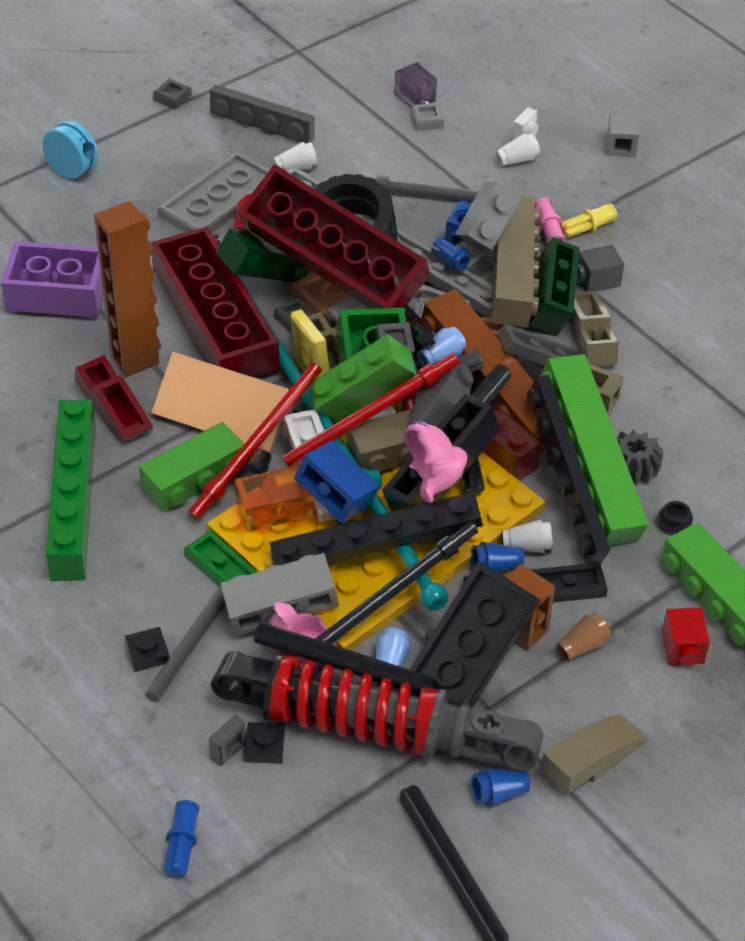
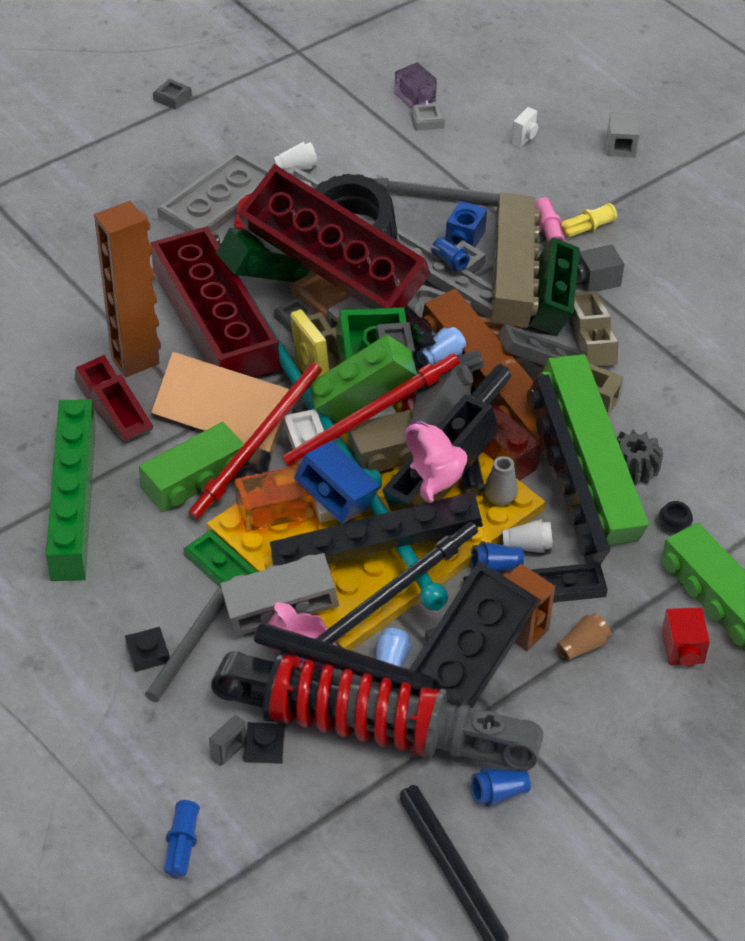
medium lavender brick [1,241,104,318] -> none
medium azure head [42,121,98,179] -> none
dark grey plate [209,84,315,144] -> none
light grey brick [455,182,522,250] -> none
white cone [495,133,540,167] -> none
dark tan slope [541,714,647,795] -> none
none -> light grey cone [484,456,518,506]

